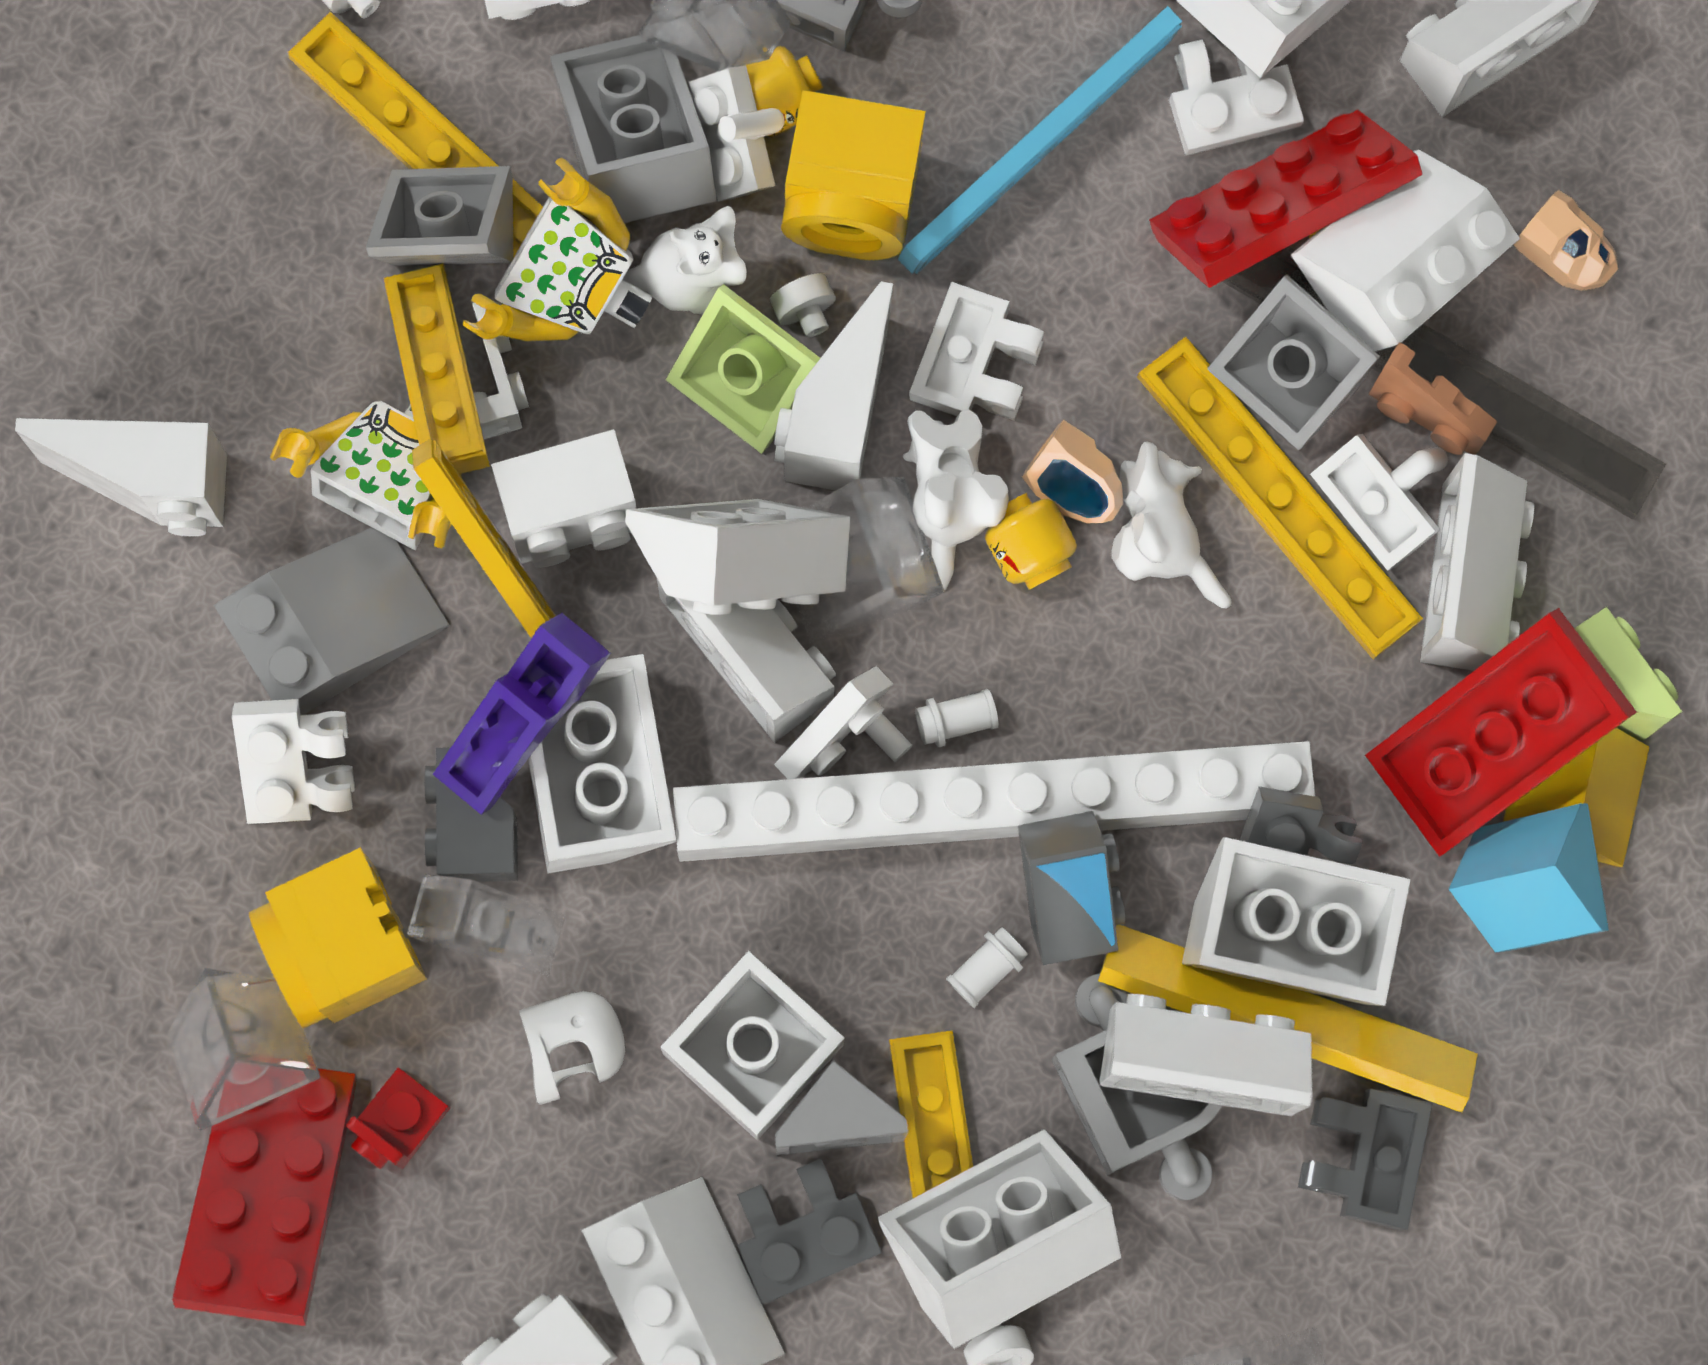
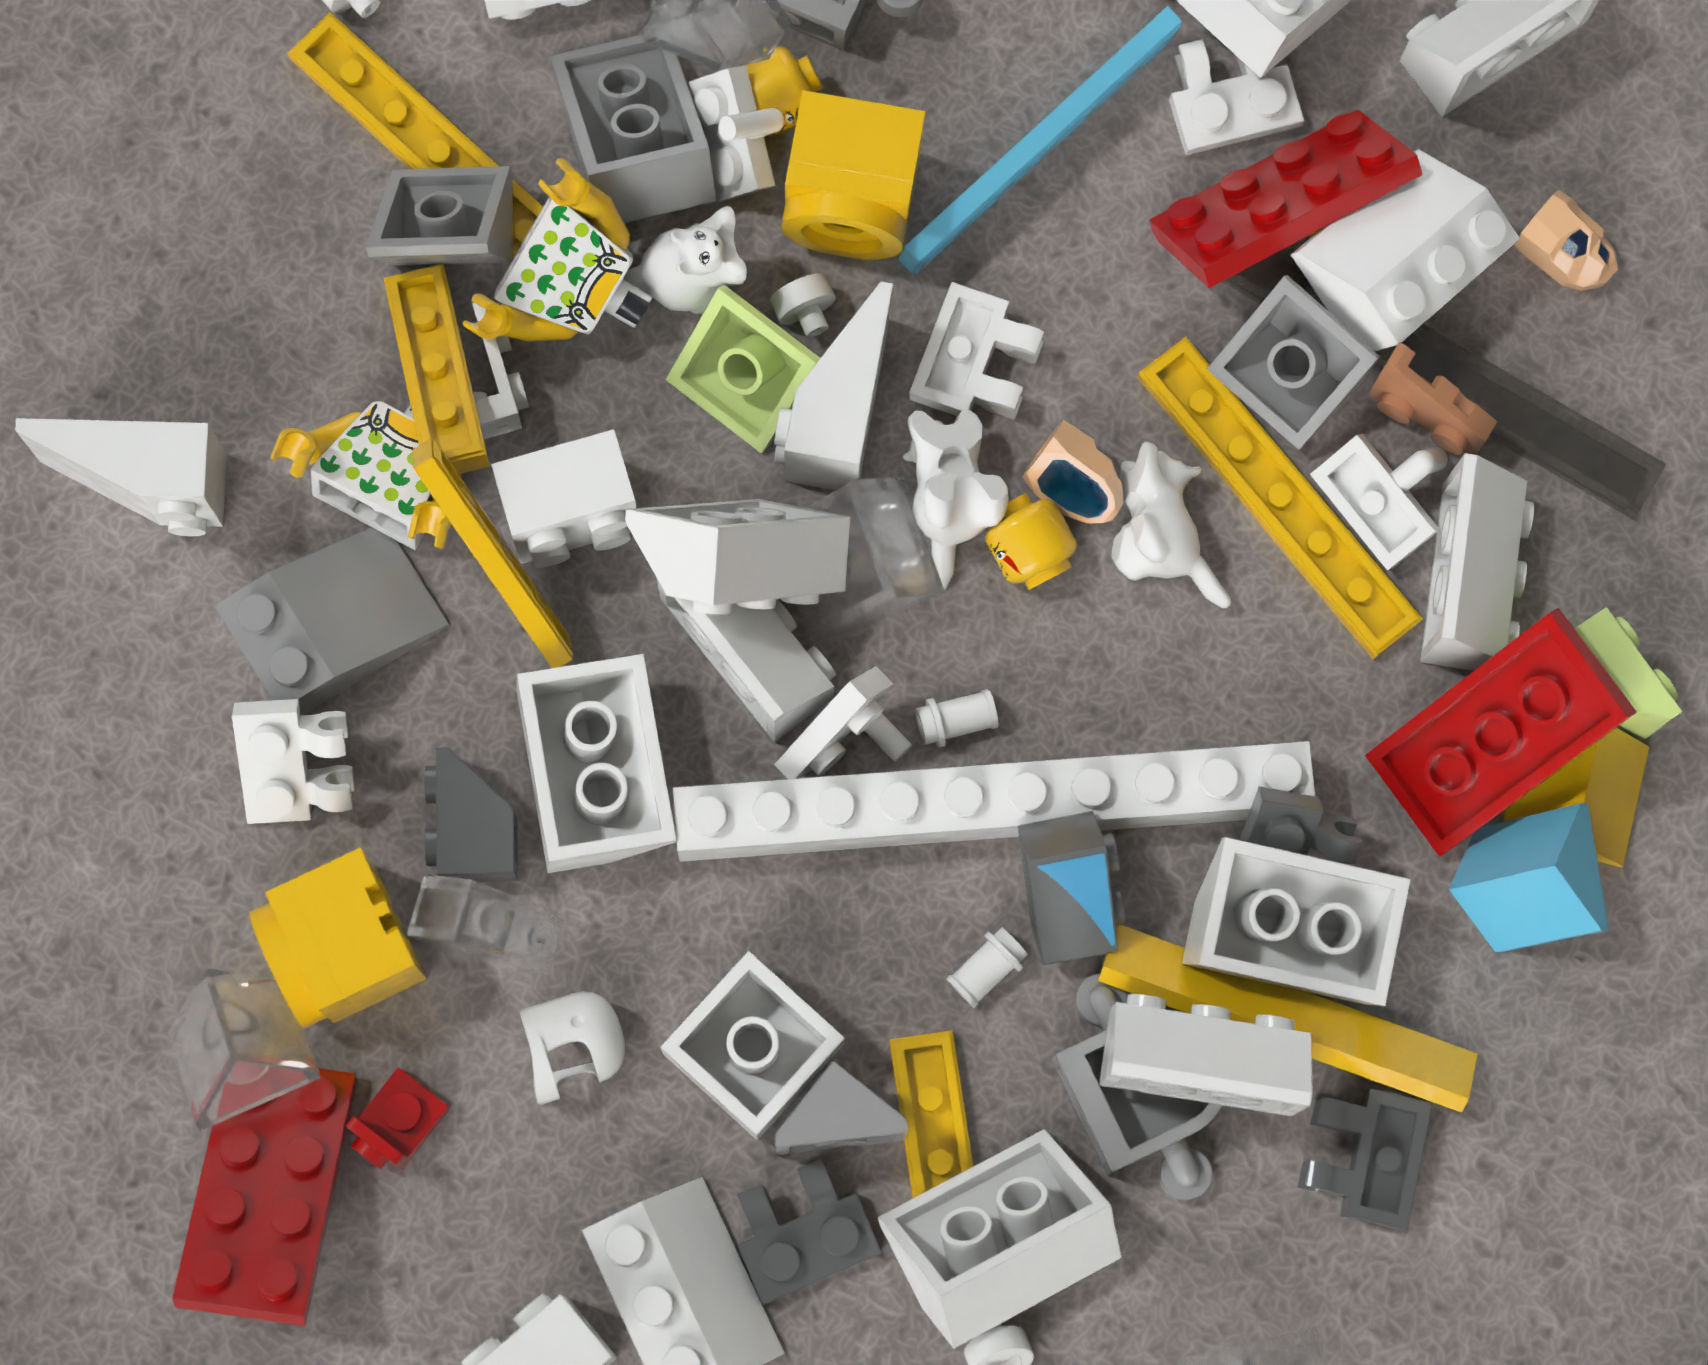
dark purple slope [433,613,611,815] -> none

